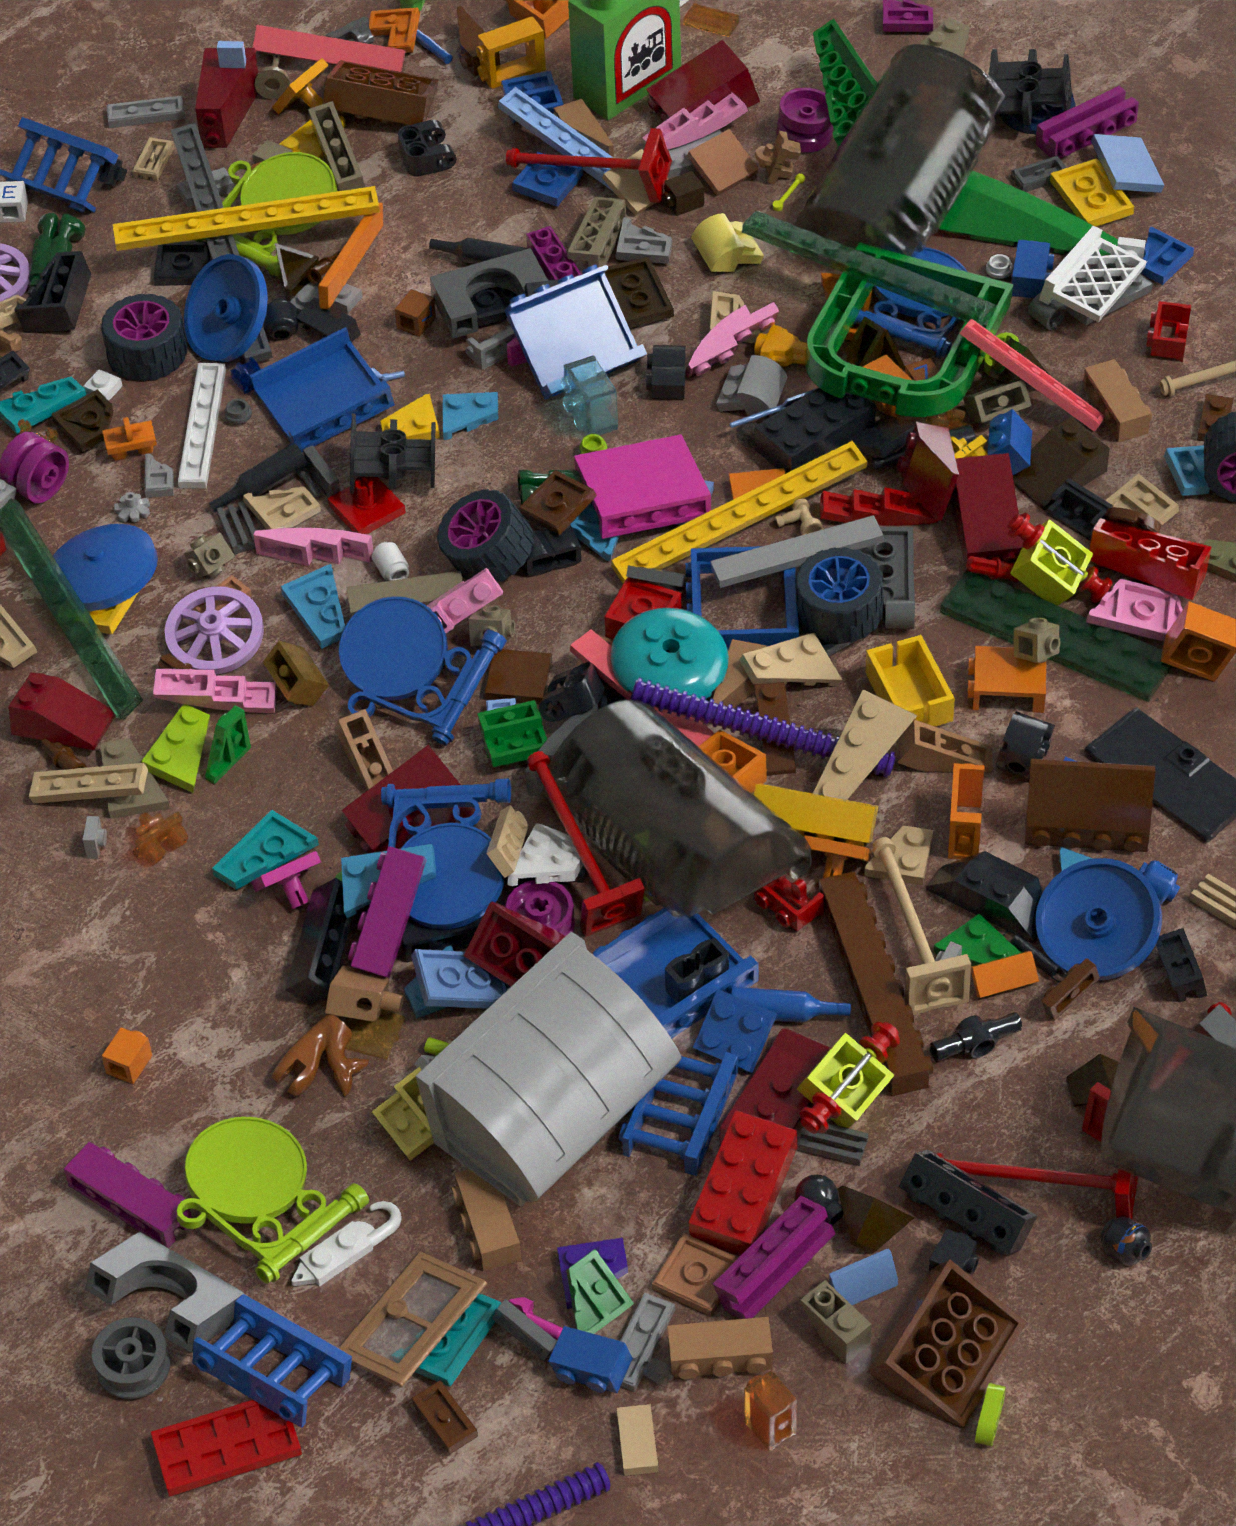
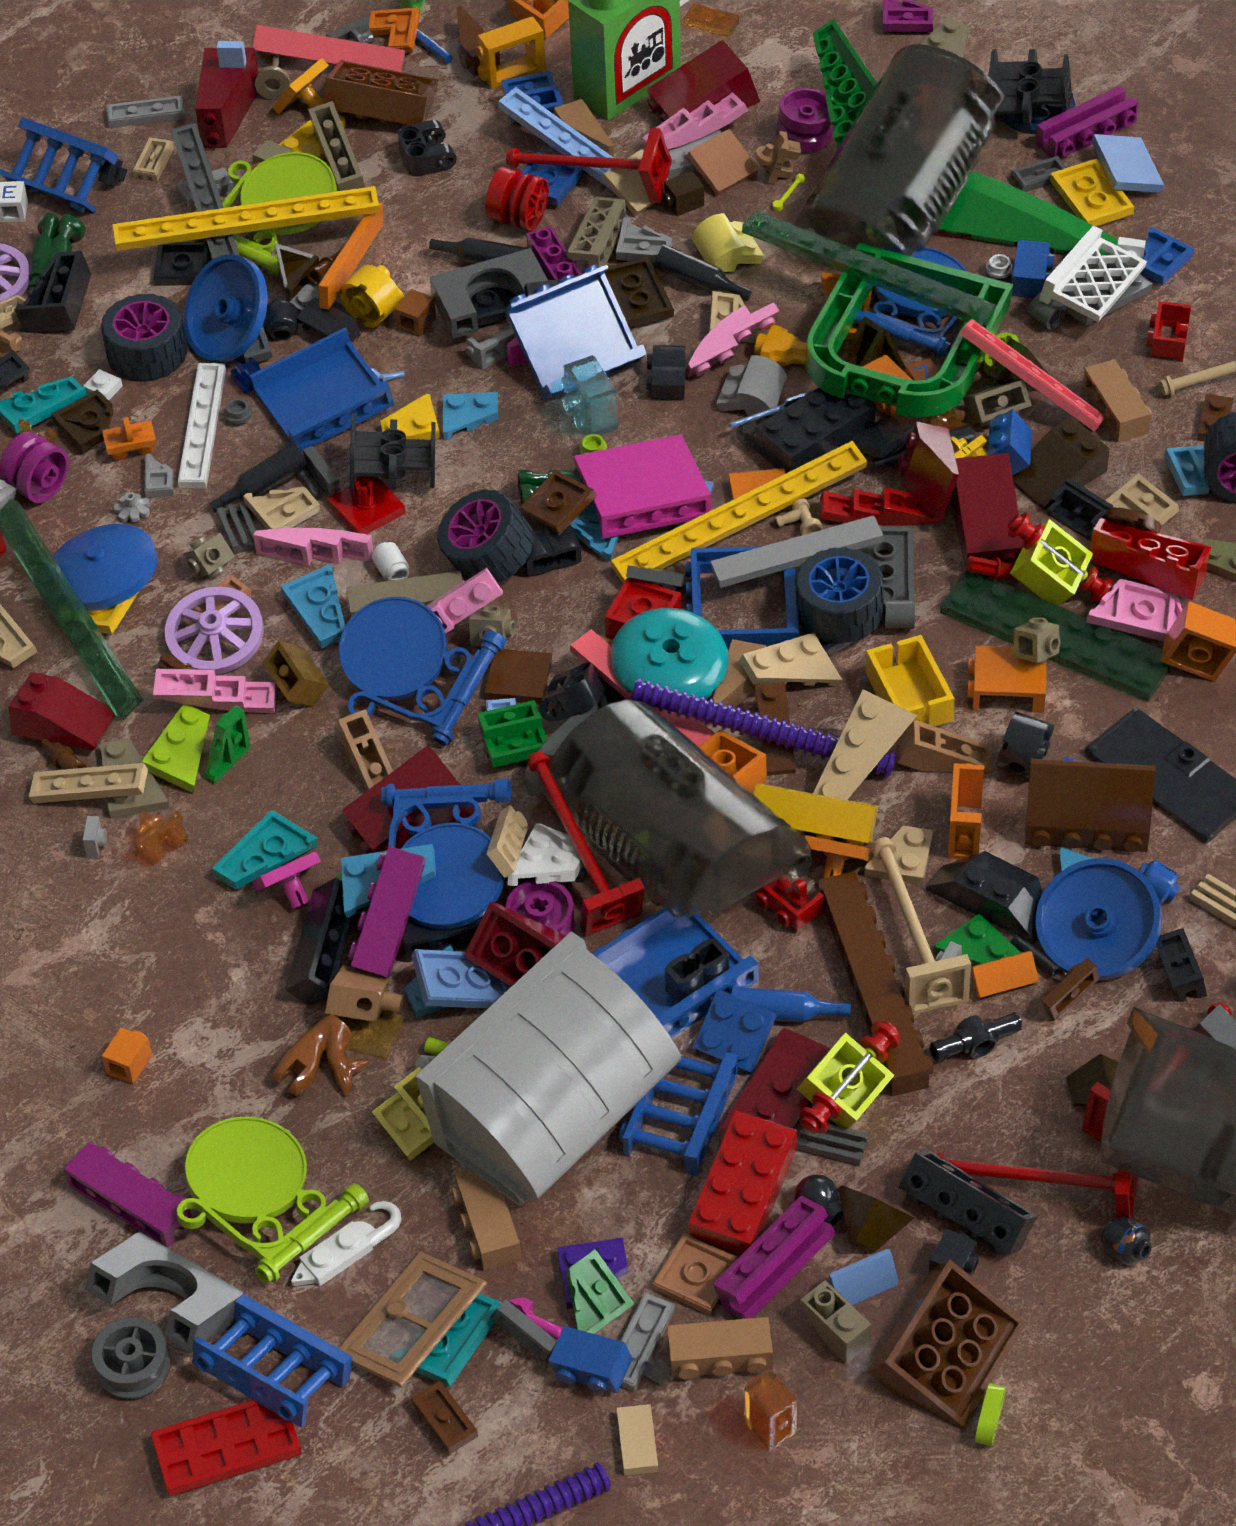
none -> yellow brick [339,265,404,328]
none -> red wheel [485,166,549,231]
none -> black piece [654,244,753,300]

